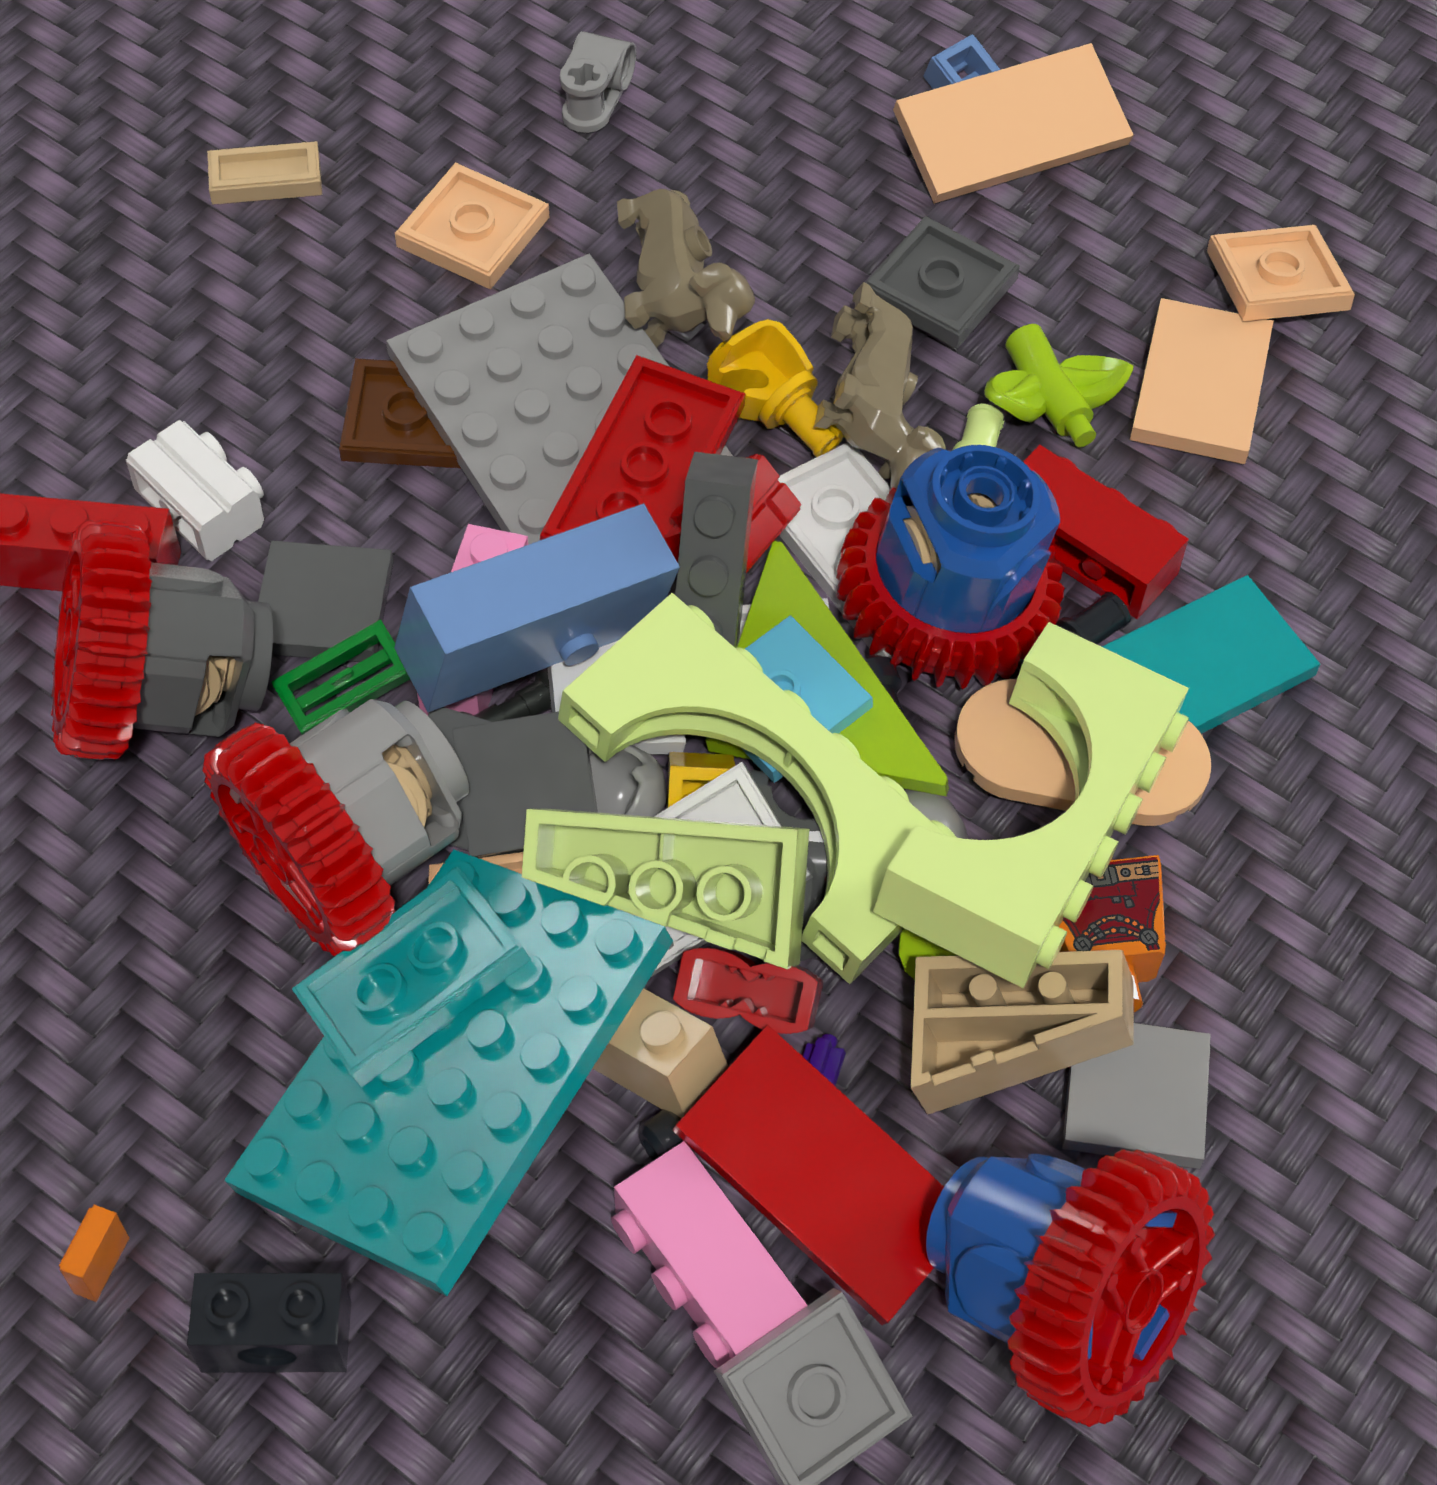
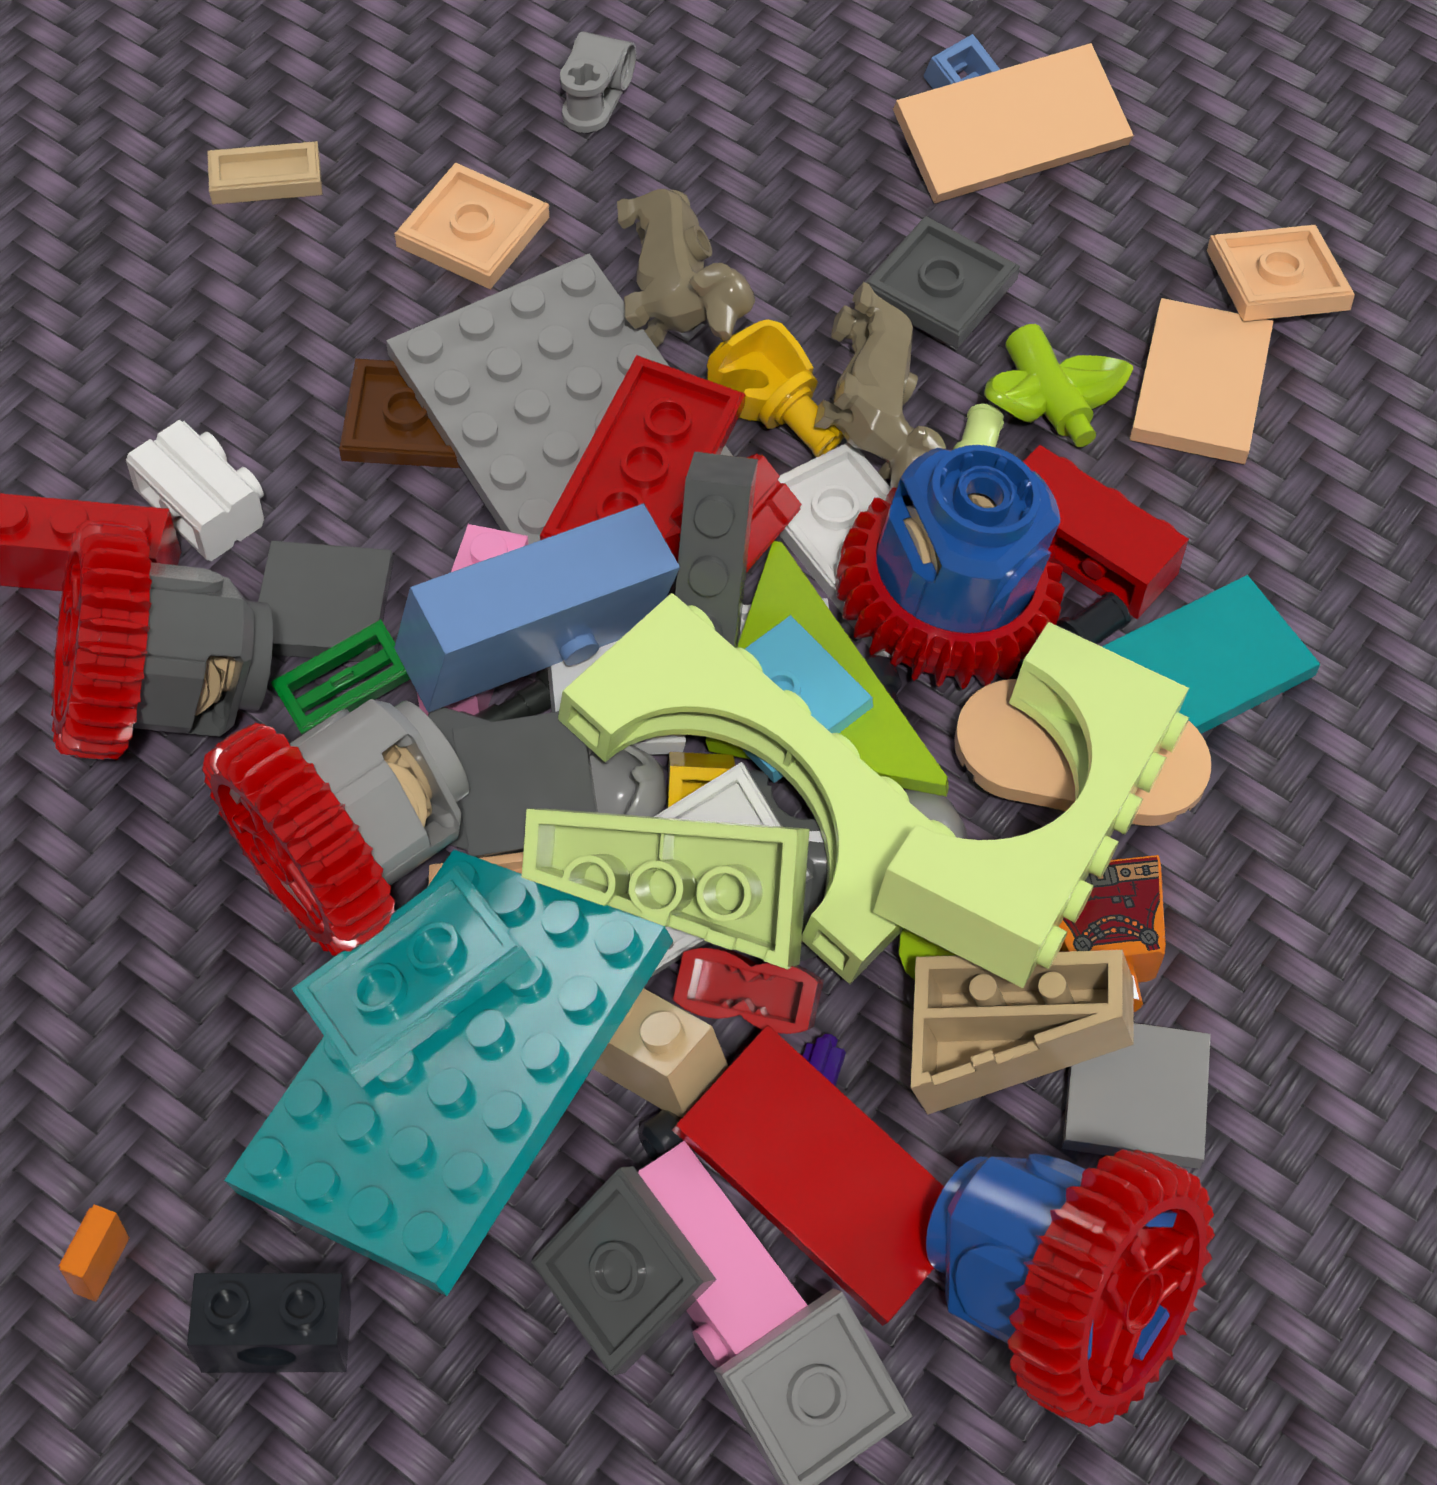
none -> dark grey tile [531,1166,717,1376]

